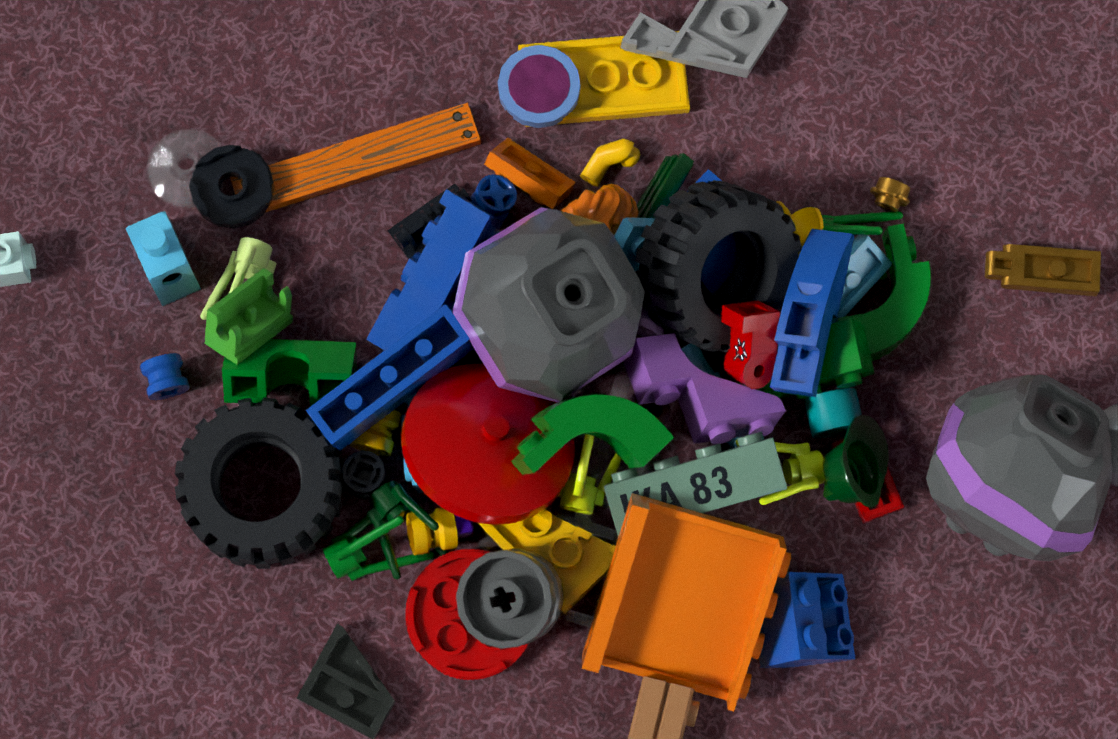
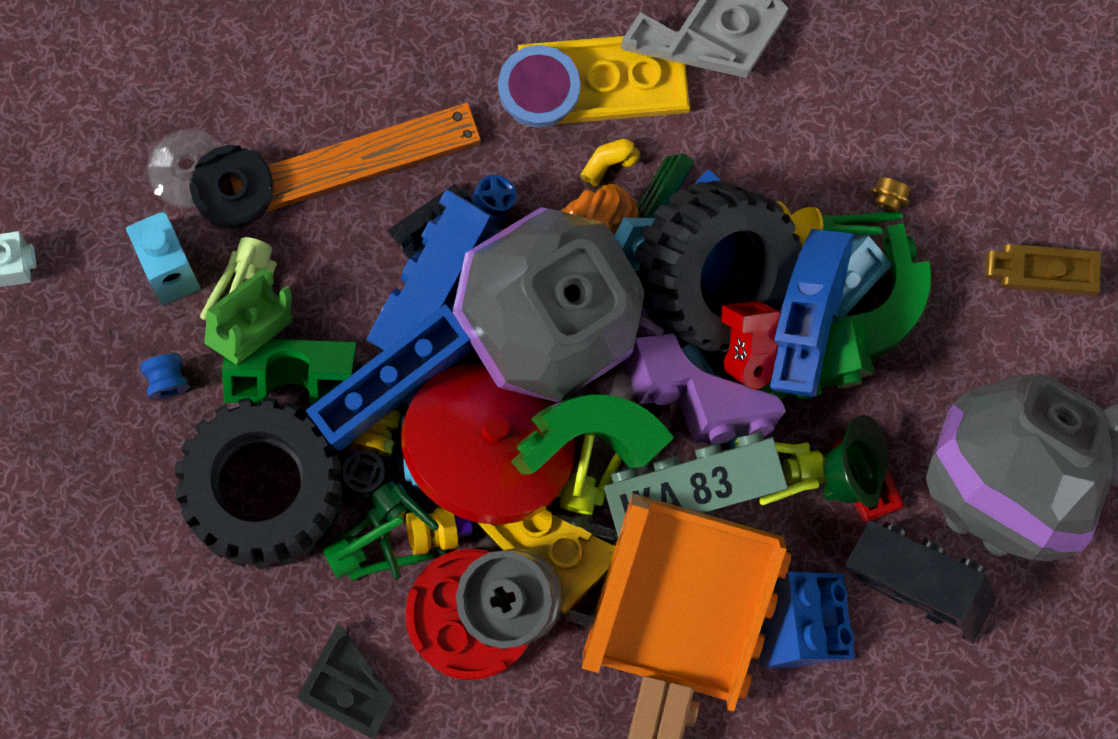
orange plate [484,138,576,209] -> none
teal piece [804,388,862,438] -> none
none -> black wedge [845,520,997,644]

